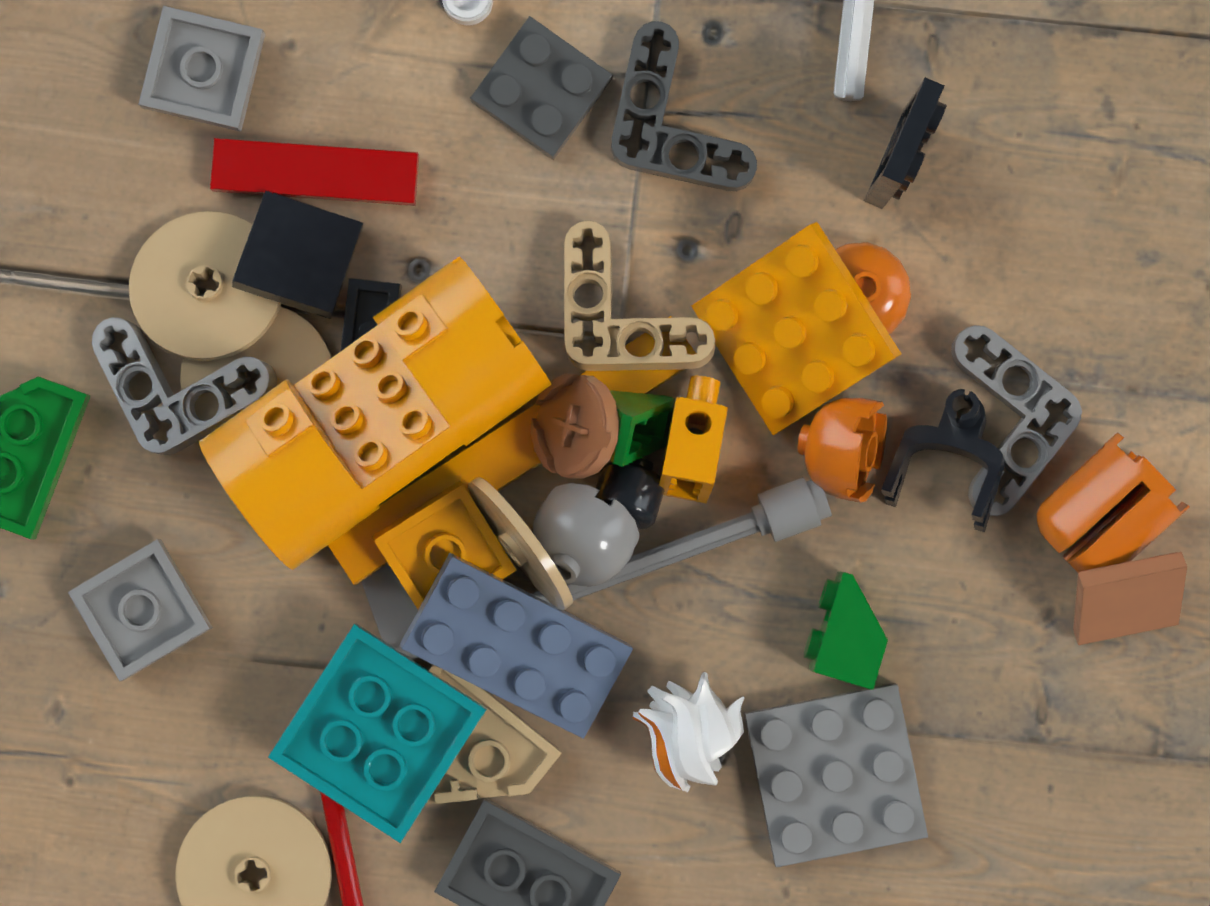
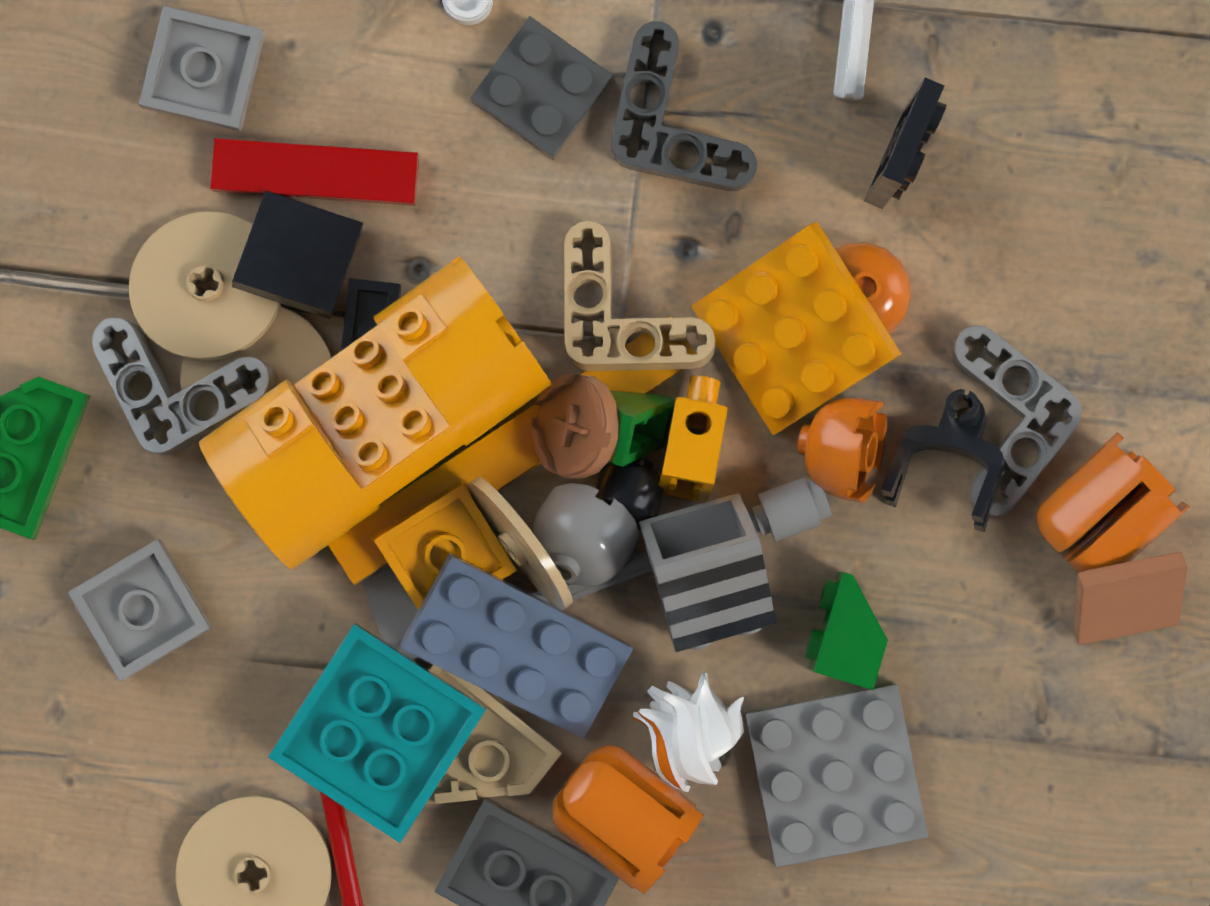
none -> orange cylinder [552,745,704,894]
none -> light grey slope [639,493,776,652]

